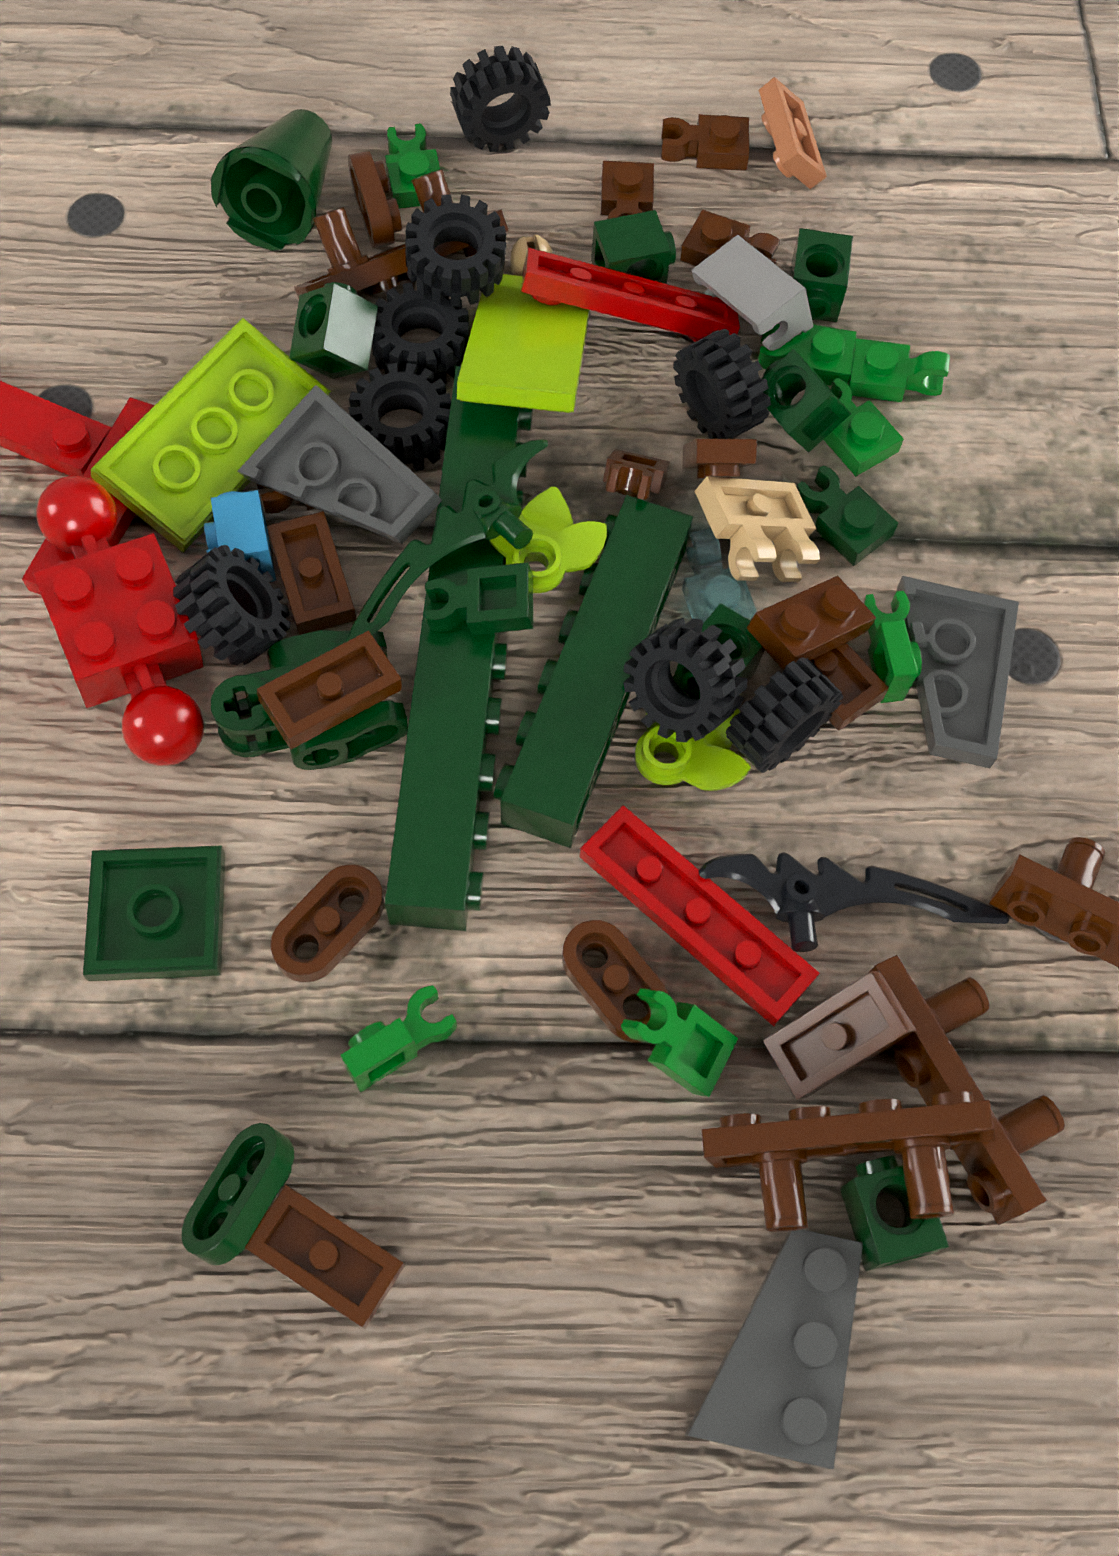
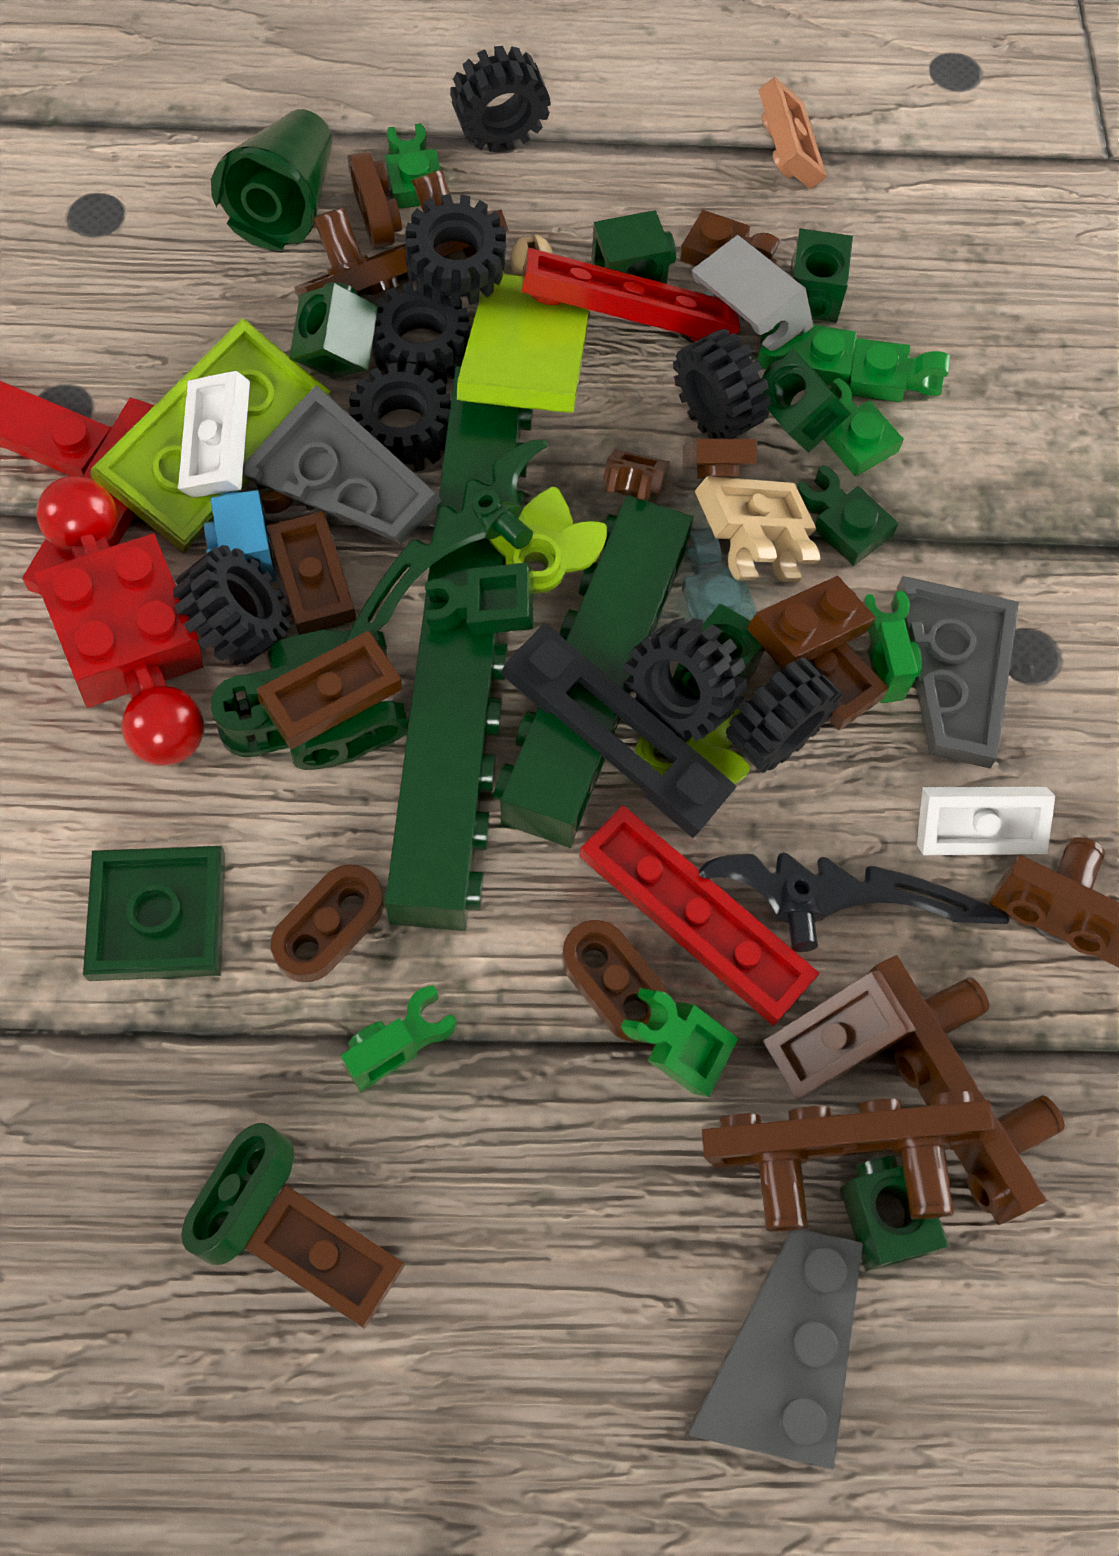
reddish brown plate [600,161,654,219] -> none
reddish brown plate [661,114,749,171] -> none
none -> white plate [178,371,250,498]
none -> black container [500,622,737,838]
none -> white plate [917,787,1055,855]

